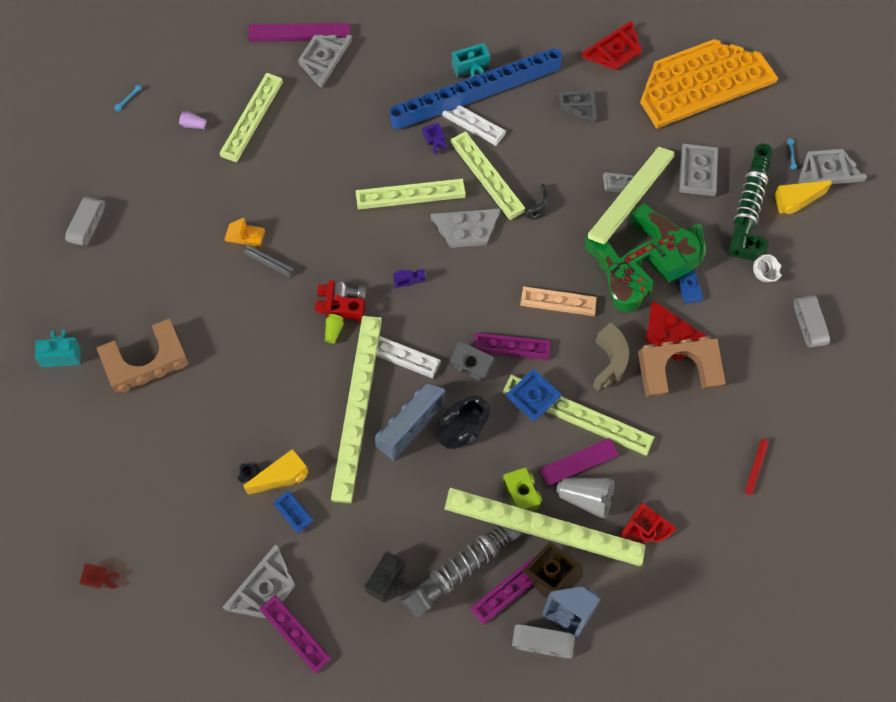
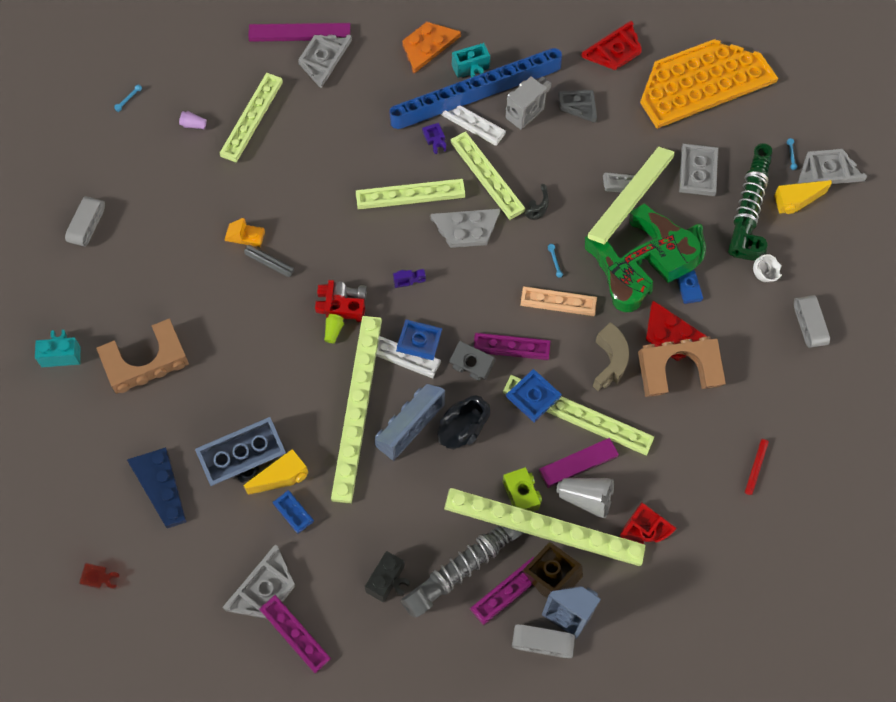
none -> dark blue wing [127,447,187,529]
none -> sand blue slope [195,417,286,486]
none -> blue plate [396,320,442,361]
none -> orange wing [402,22,461,73]
none -> light grey brick [506,76,552,130]
none -> dark azure hinge [548,244,563,278]

